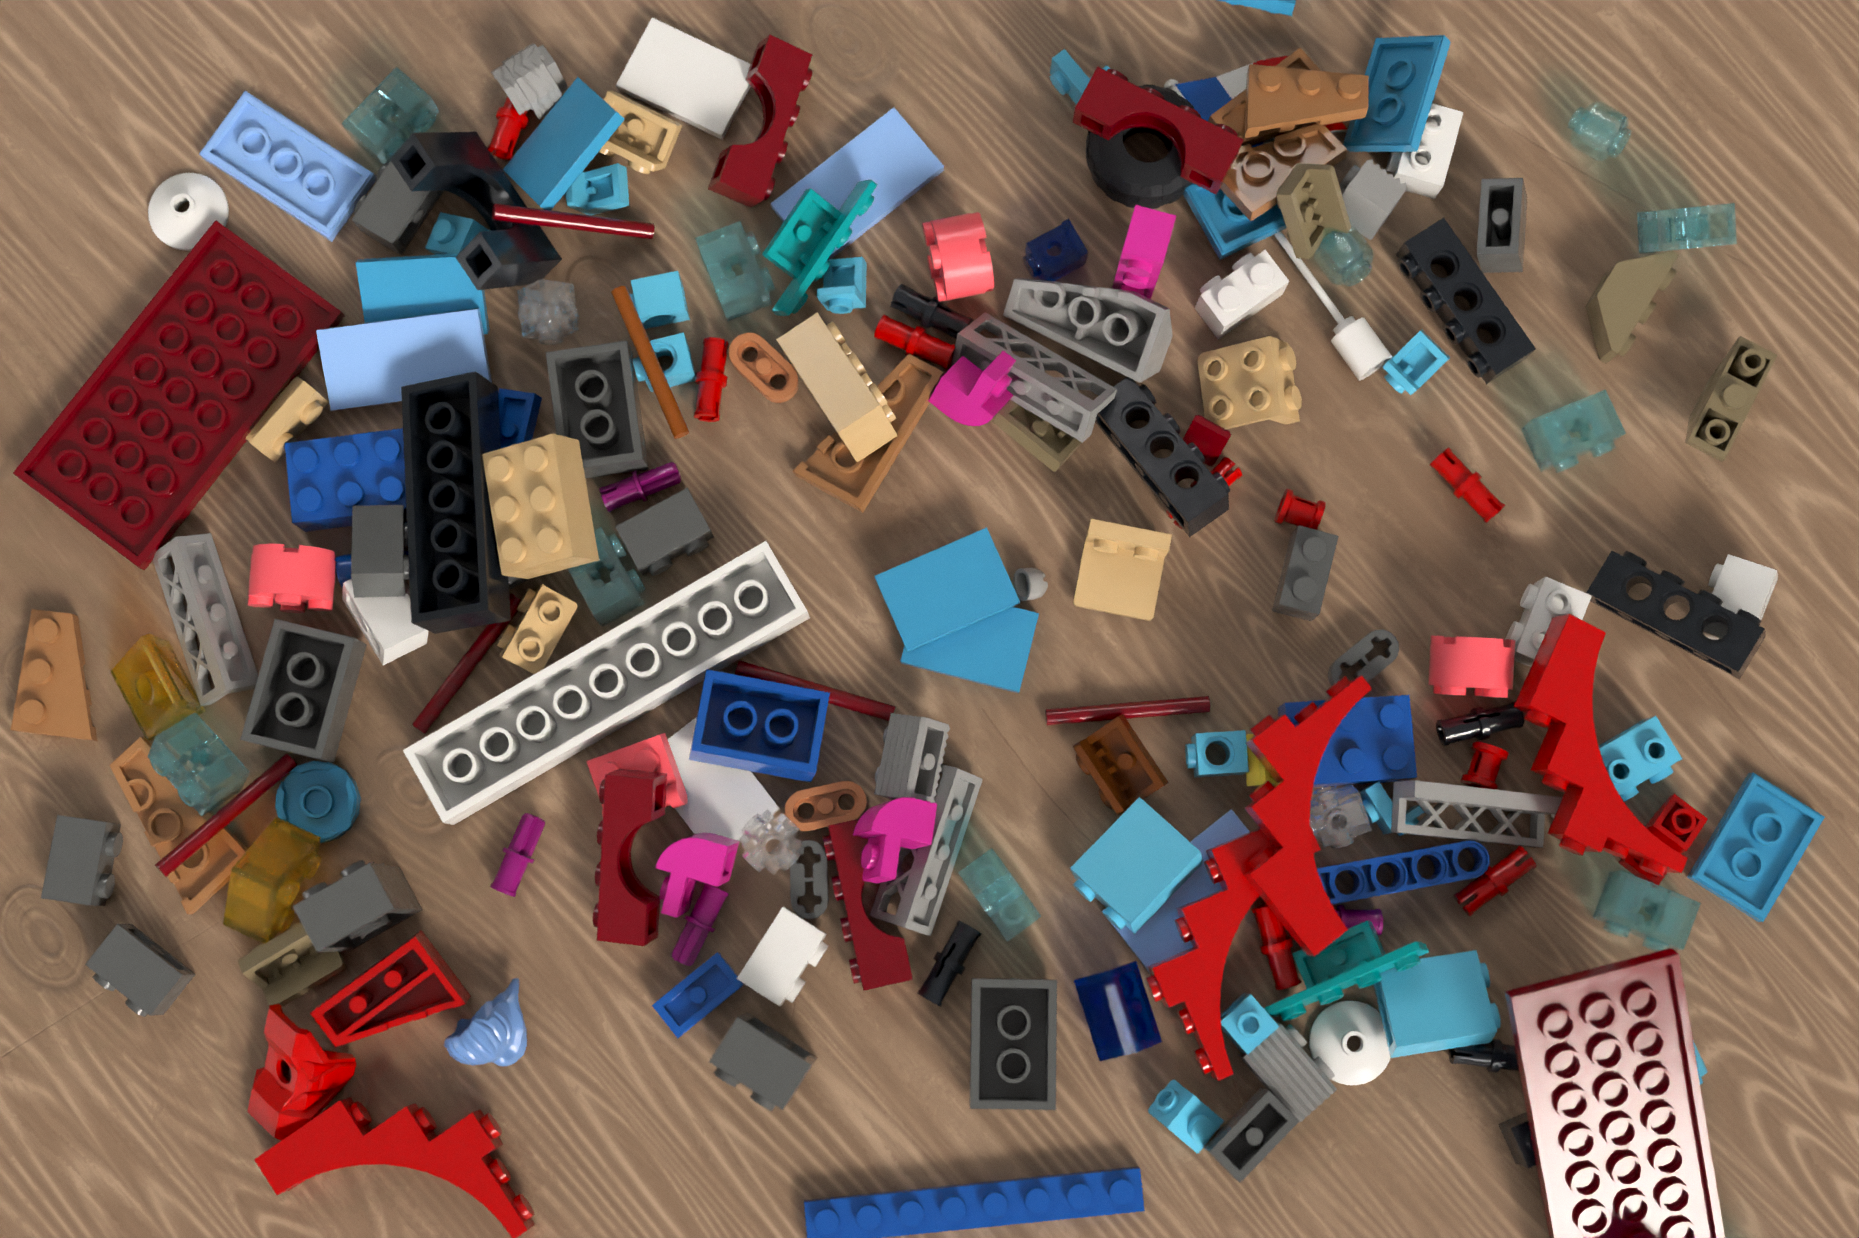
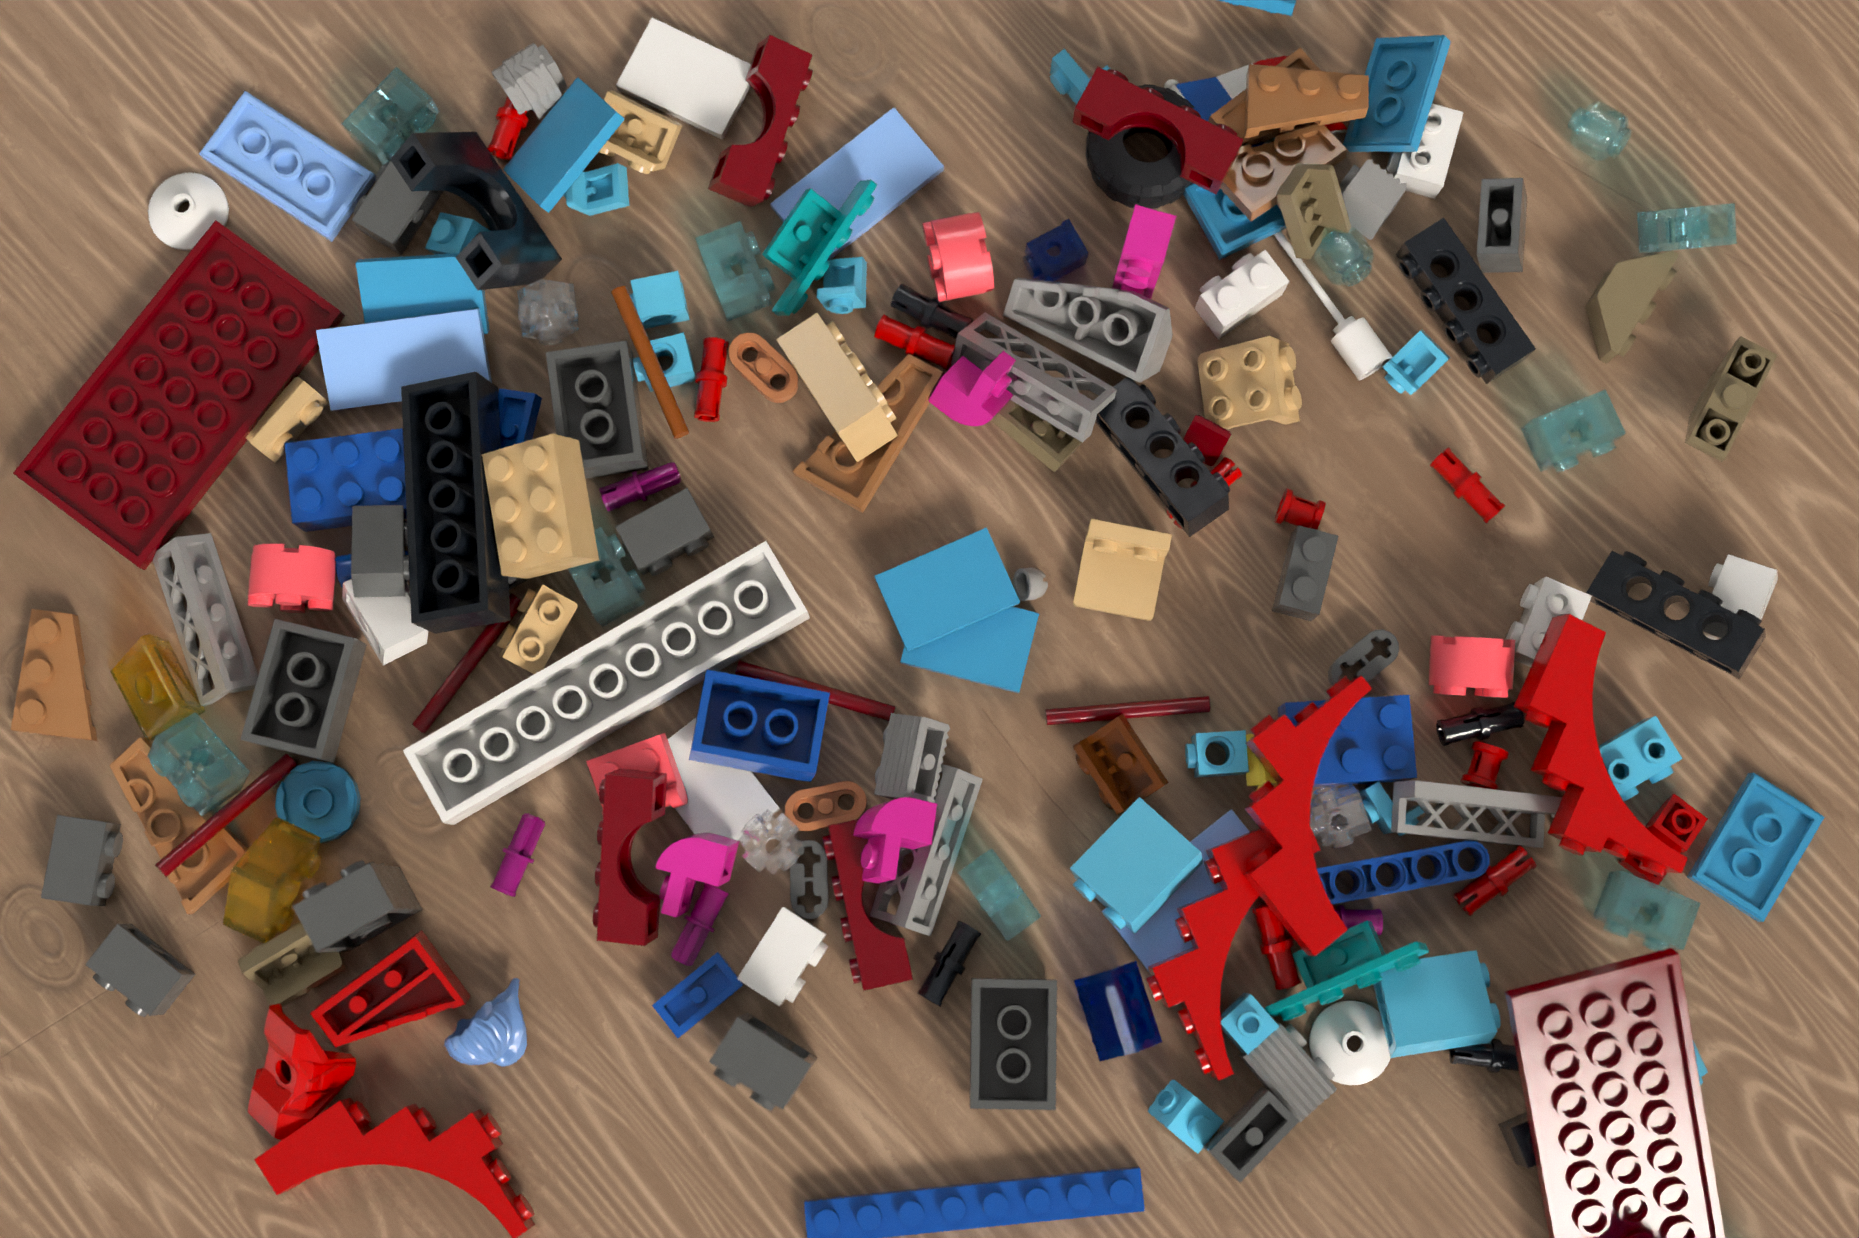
dark red bar [492,204,654,239] -> none

